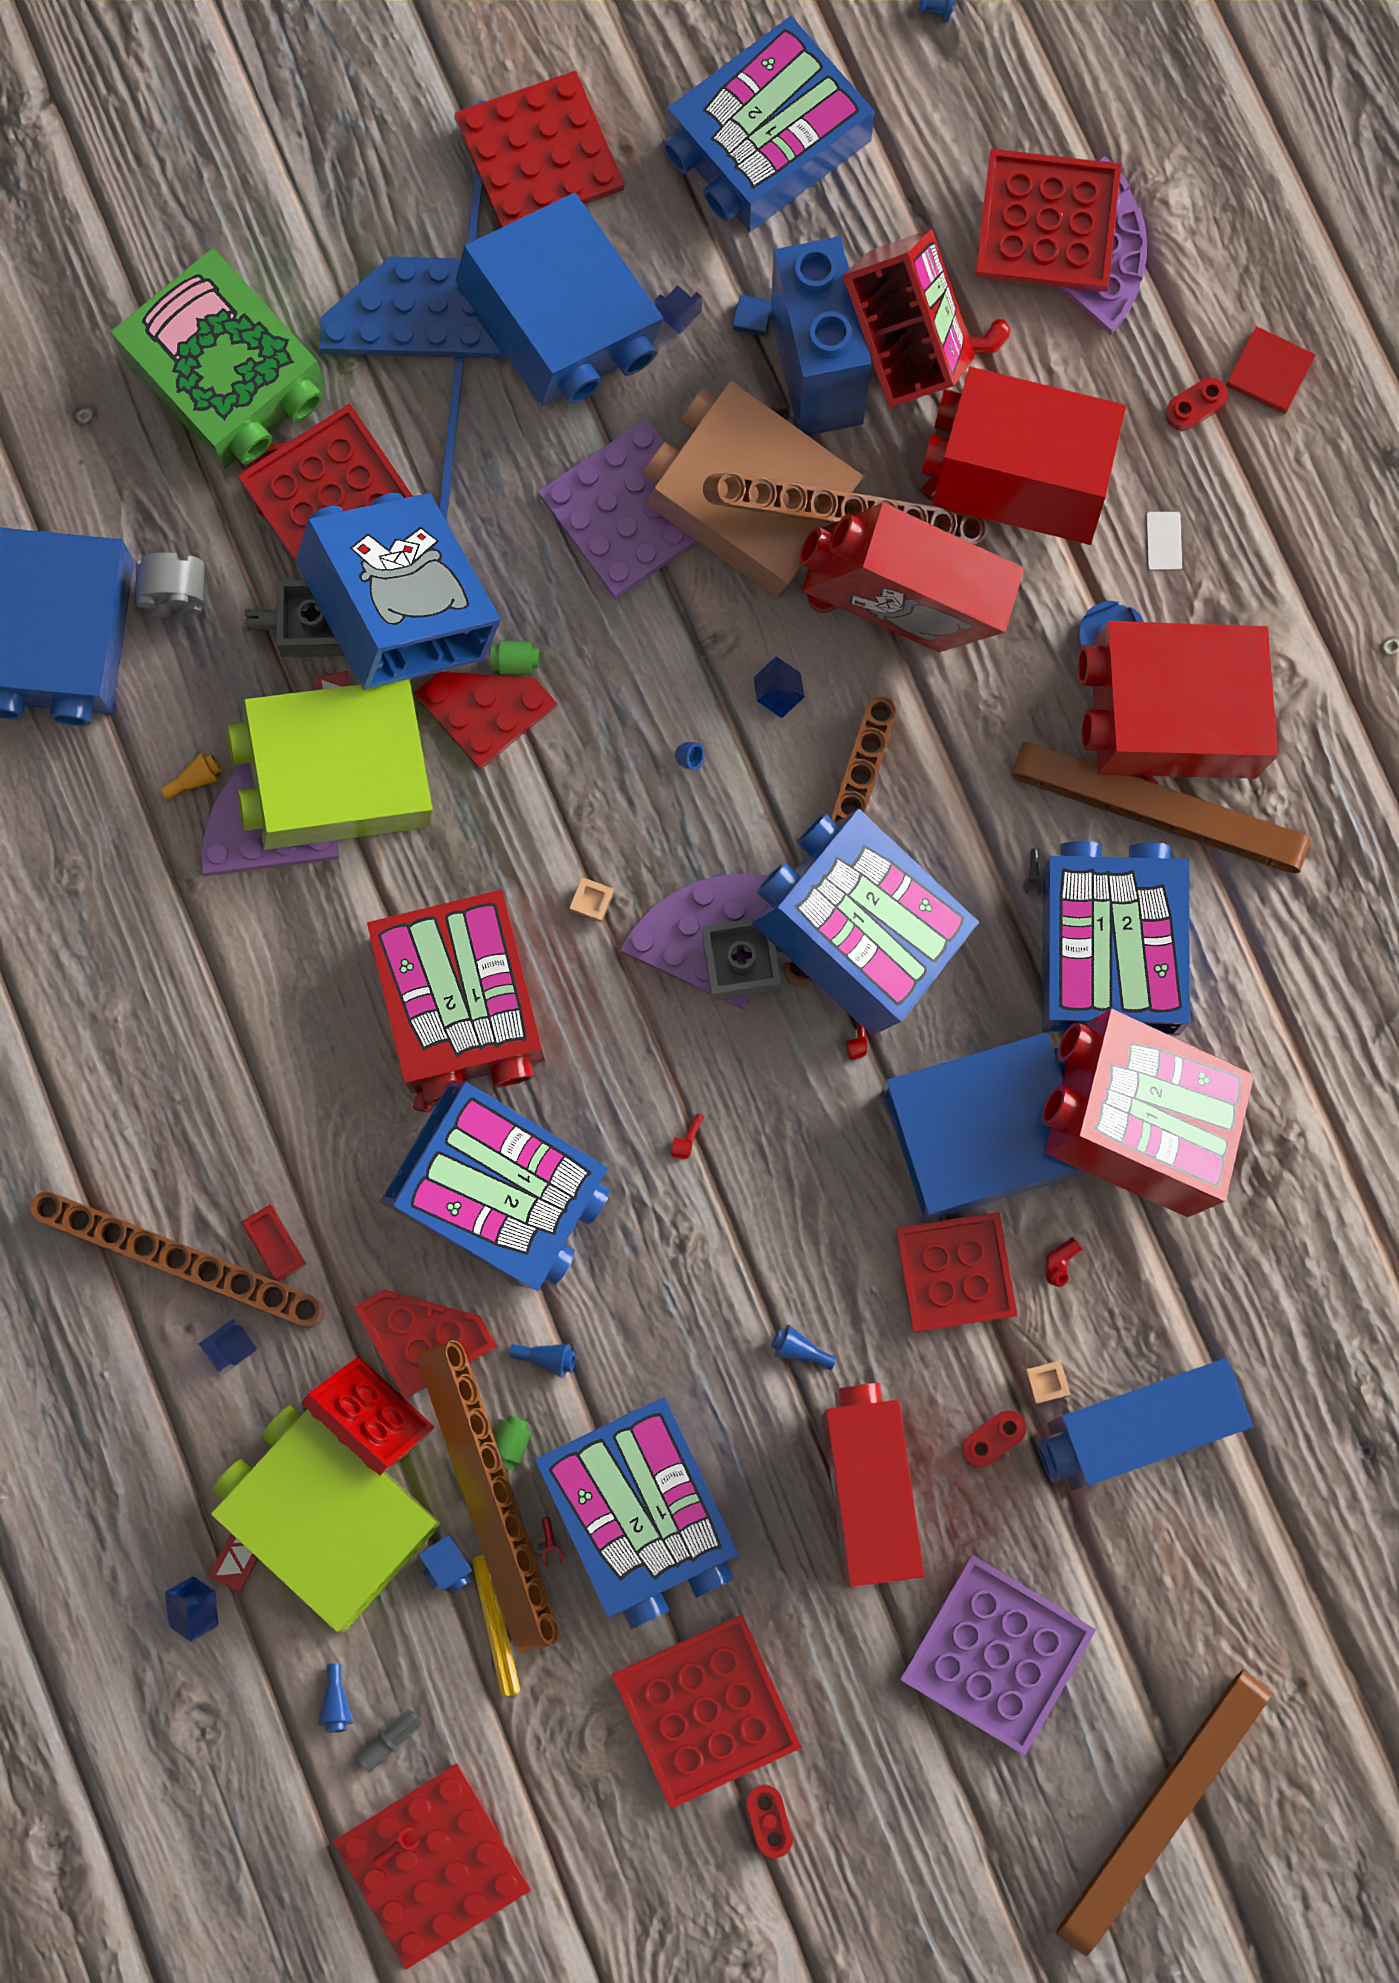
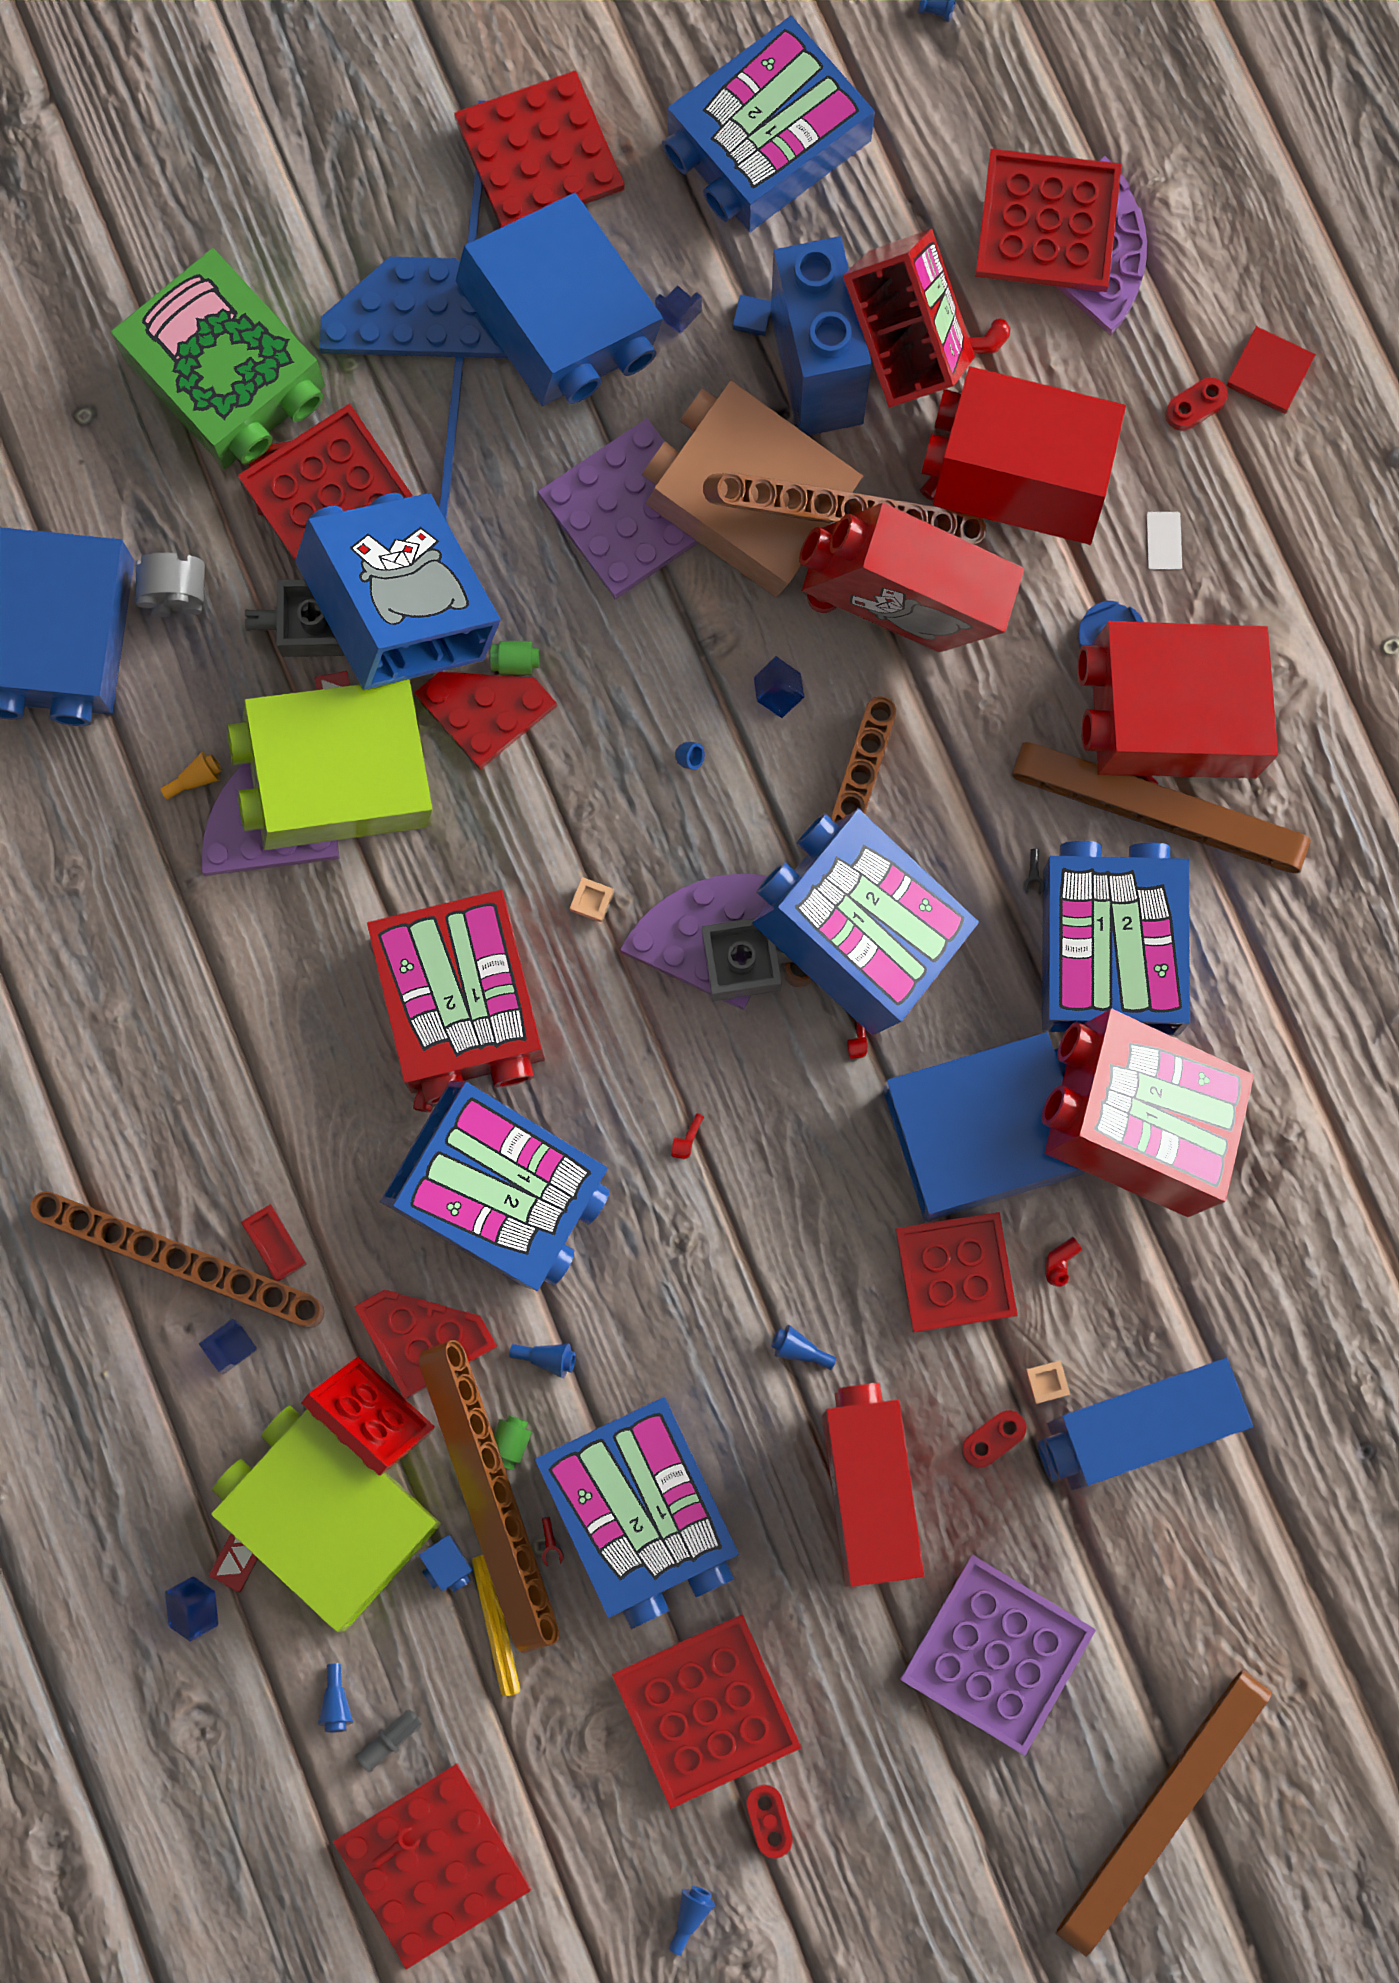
none -> blue cone [668,1886,715,1955]

